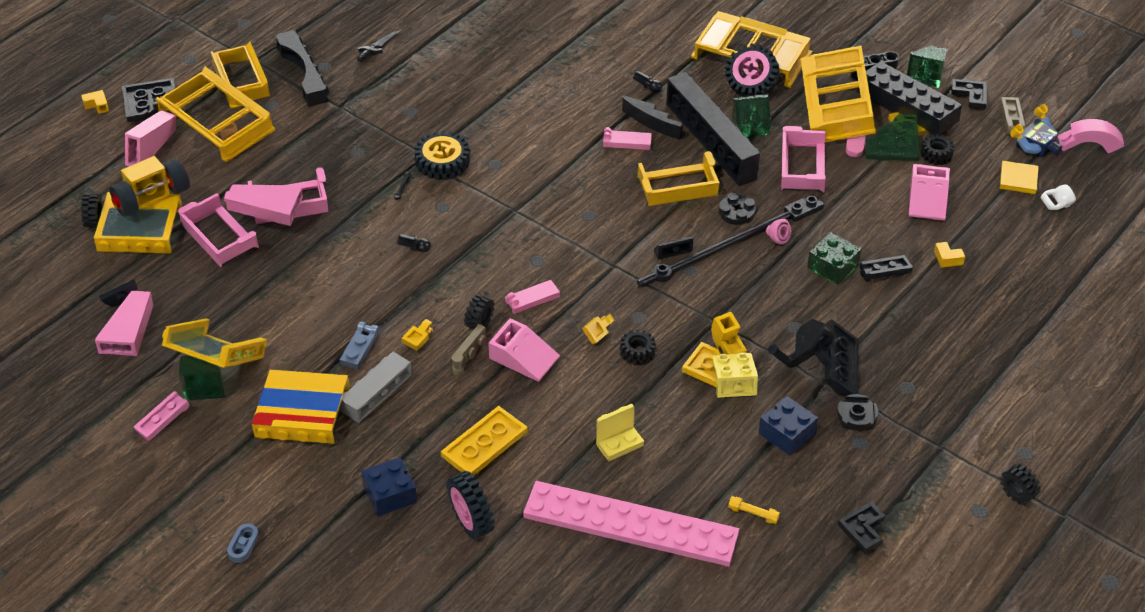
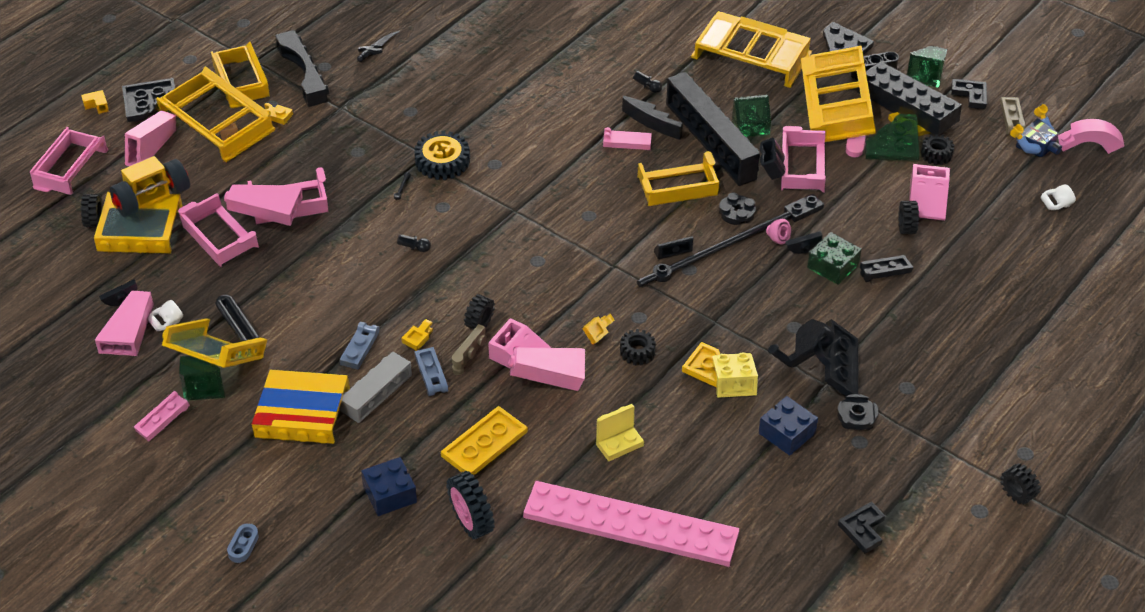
bright pink hinge [505,280,560,314] -> none
yellow brick [711,312,747,355] -> none
wheel [725,44,780,98] -> none
yellow bar [728,496,780,524] -> none
yellow piece [934,242,965,268] -> none
yellow tile [999,161,1038,194] -> none
none -> bright pink piece [30,127,108,195]
none -> white piece [147,300,183,331]
none -> black piece [215,294,260,350]
none -> yellow plate [264,103,293,125]
none -> sand blue plate [414,347,448,396]
none -> bright pink slope [508,348,585,391]
none -> black brick [759,137,786,180]
none -> black plate [785,231,823,254]
none -> plate [823,22,874,55]
none -> black tyre [898,201,919,234]

